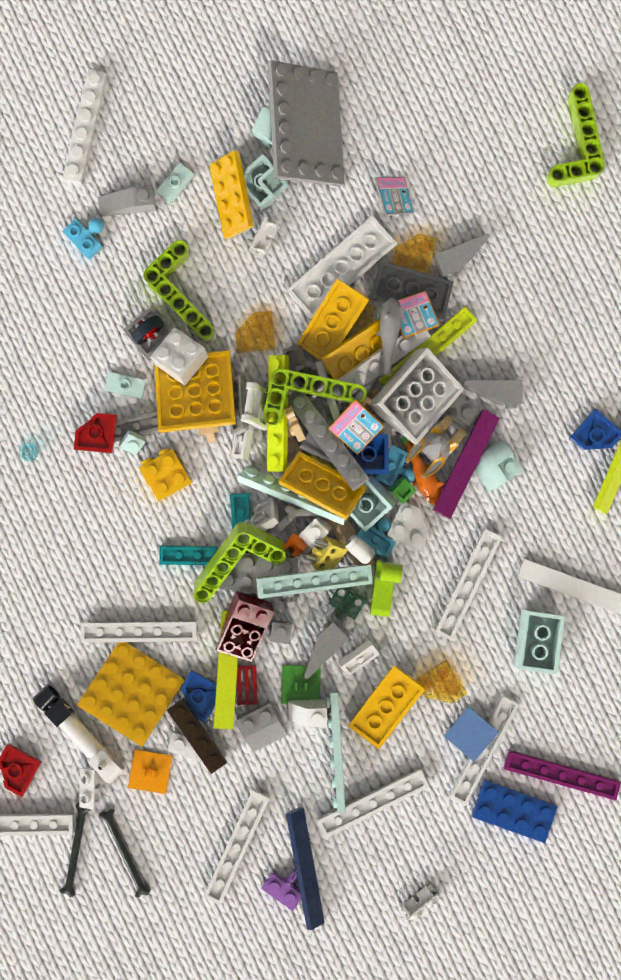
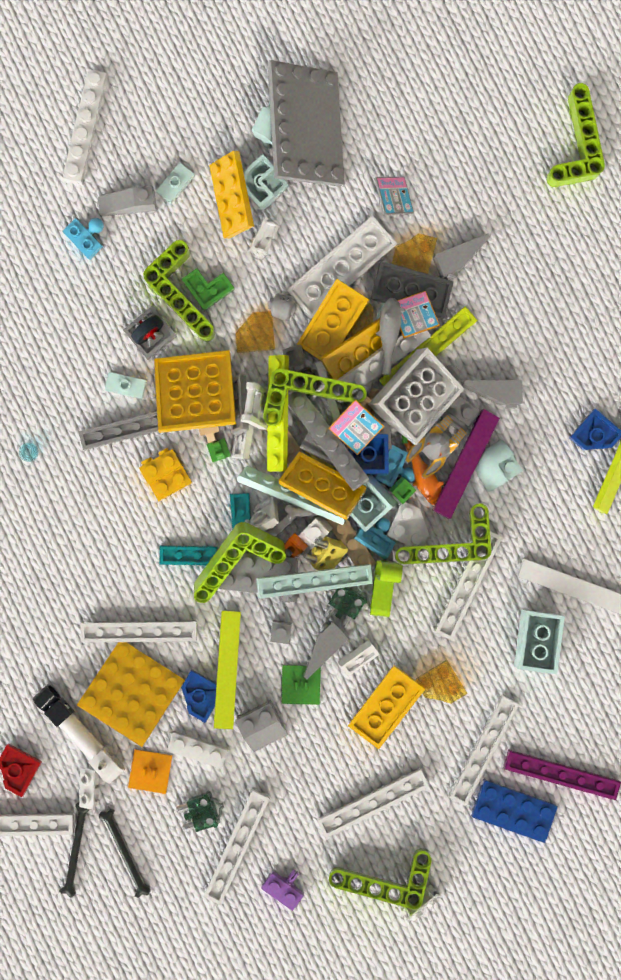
red plate [74,413,117,454] -> none
light aqua plate [119,430,146,455] -> none
white brick [150,327,209,386] -> none
dark brown plate [167,698,228,774] -> none
slope [216,591,275,662] -> none
red tile [237,665,257,705] -> none
tan plate [284,406,306,442] -> none
dark blue tile [286,807,325,930] -> none
white slope [288,699,327,727] -> none
light aqua plate [327,692,346,813] -> none
white piece [345,535,375,564] -> none
medium blue tile [444,706,499,762] -> none
none -> clear green piece [176,790,224,832]
none -> bright green plate [182,268,235,311]
none -> bright green tile [207,438,231,463]
none -> light grey head [268,293,297,320]
none -> lime beam [329,848,432,909]
none -> lime beam [395,503,491,564]

